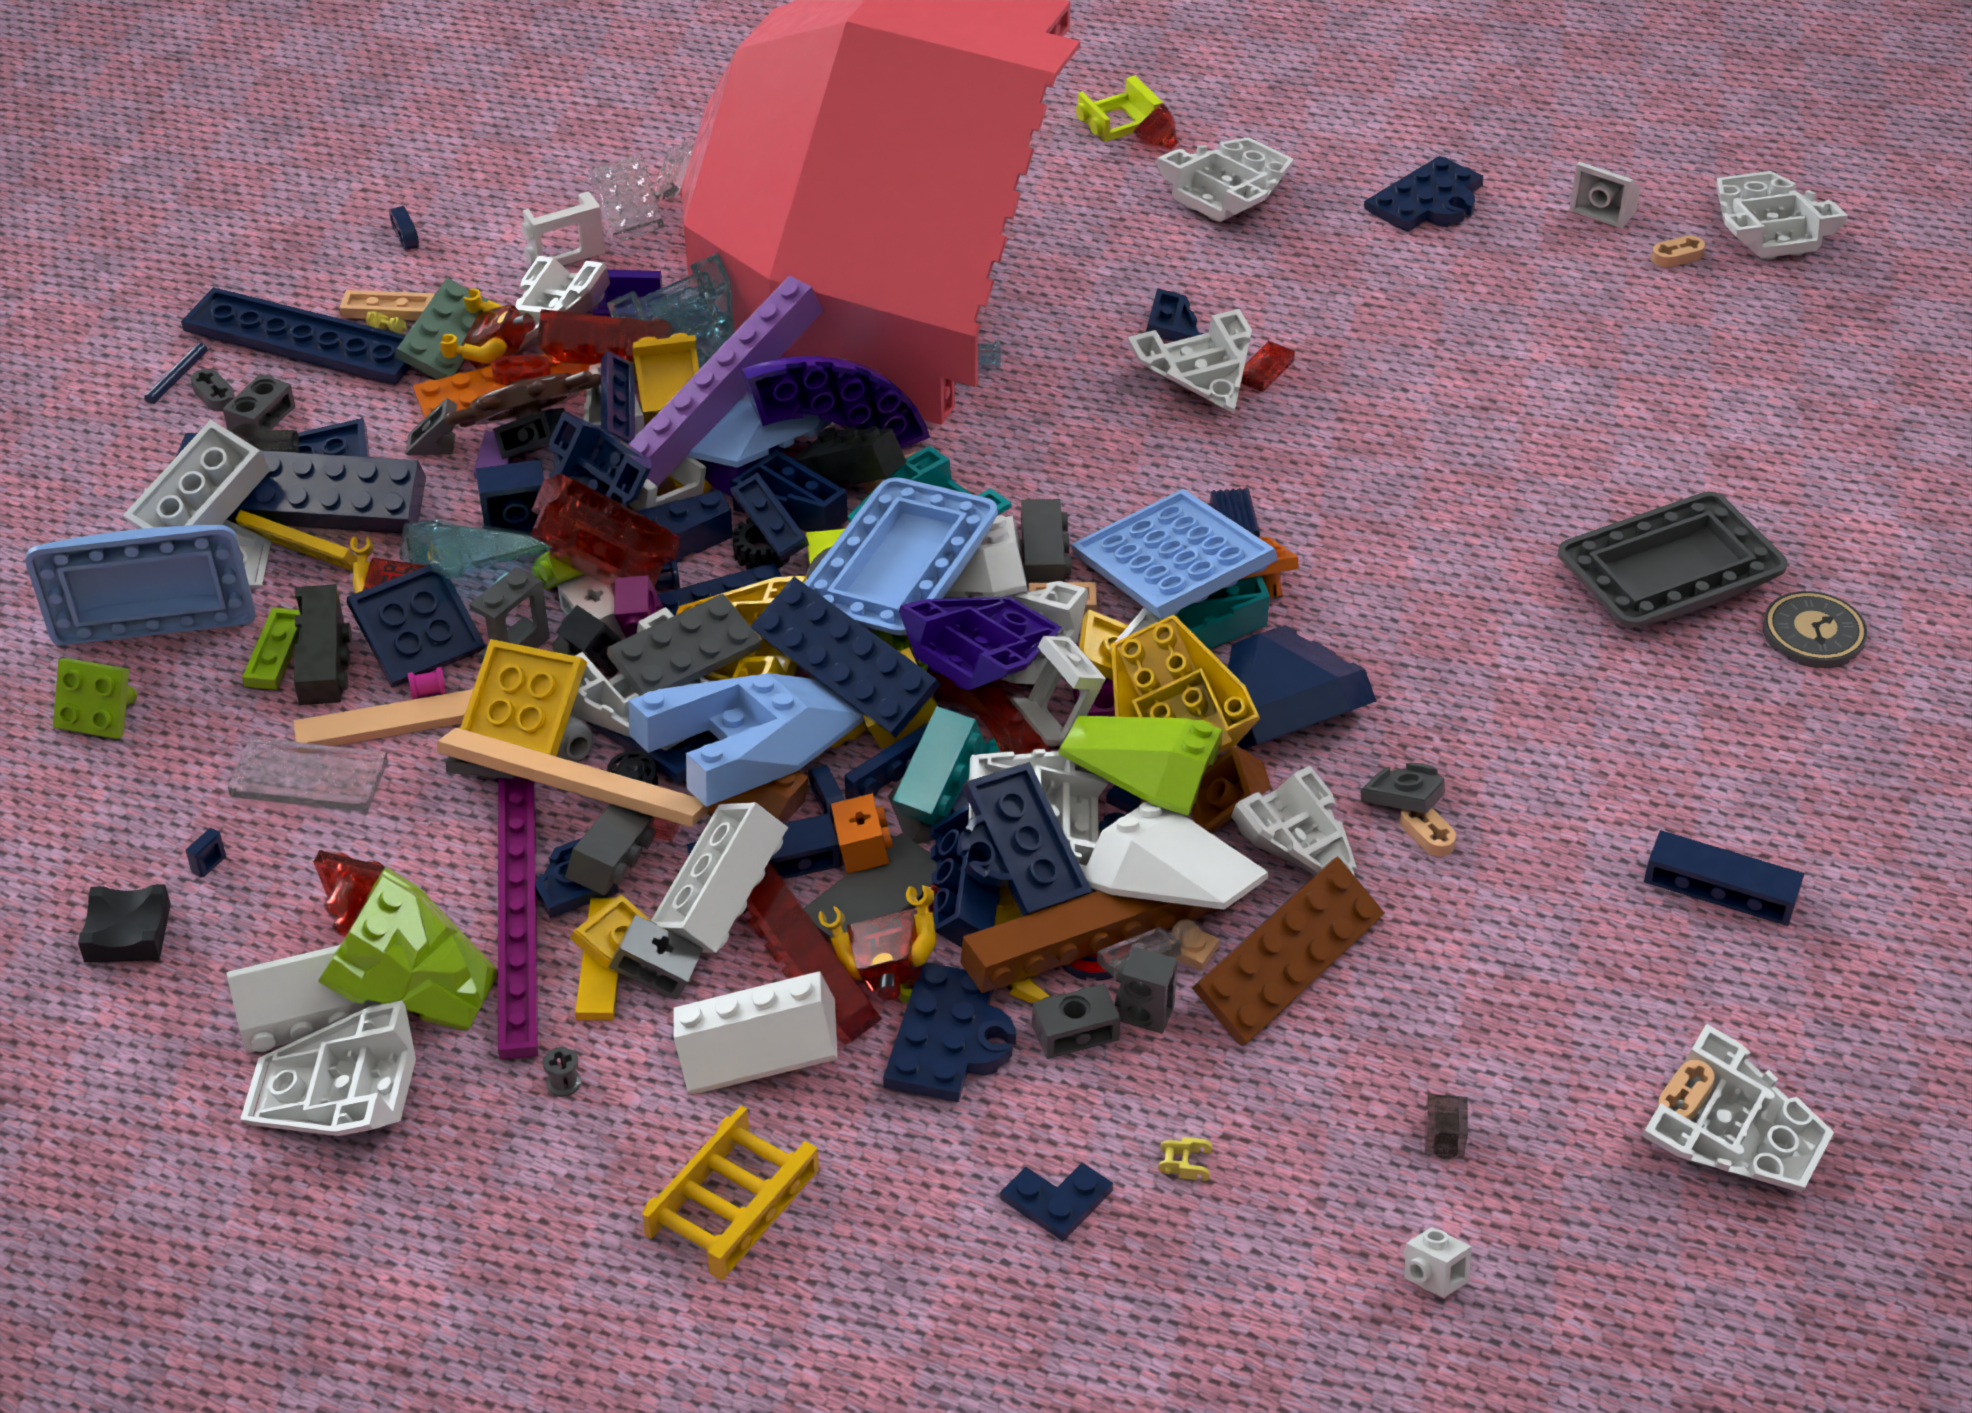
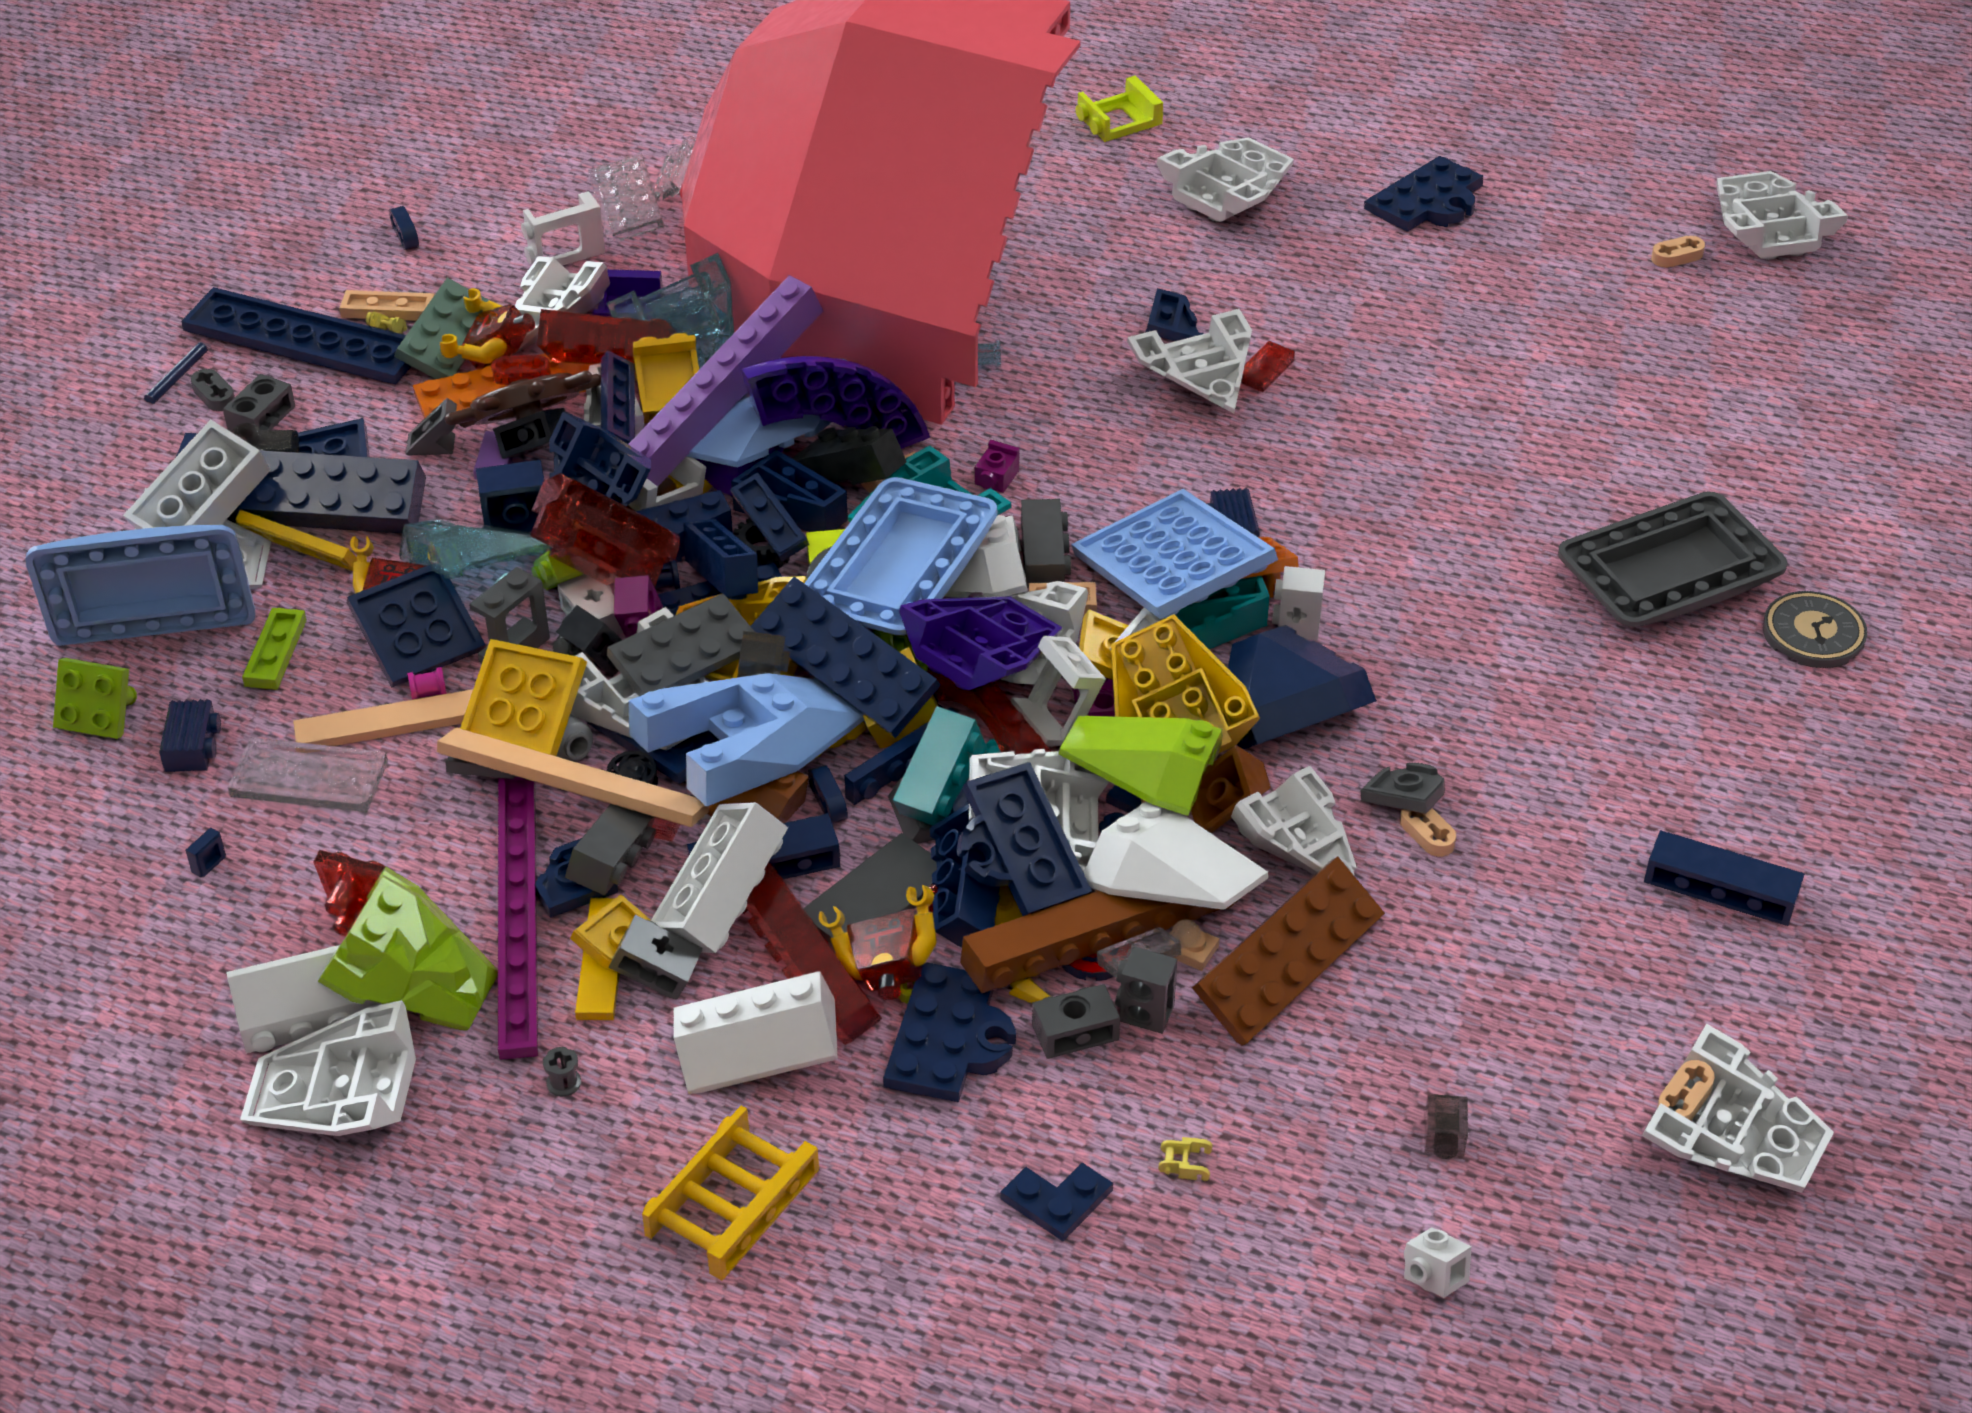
black brick [78,884,171,963] -> none
pearl dark grey wedge [294,584,352,705] -> none
orange brick [831,793,893,874] -> none
clear red helmet [1133,103,1179,150] -> none
white slope [1569,162,1640,228] -> none
none -> dark blue brick [159,699,221,772]
none -> dark blue brick [683,519,758,600]
none -> clear smoke brick [737,631,790,678]
none -> magenta brick [974,440,1020,493]
none -> white brick [1272,566,1325,641]

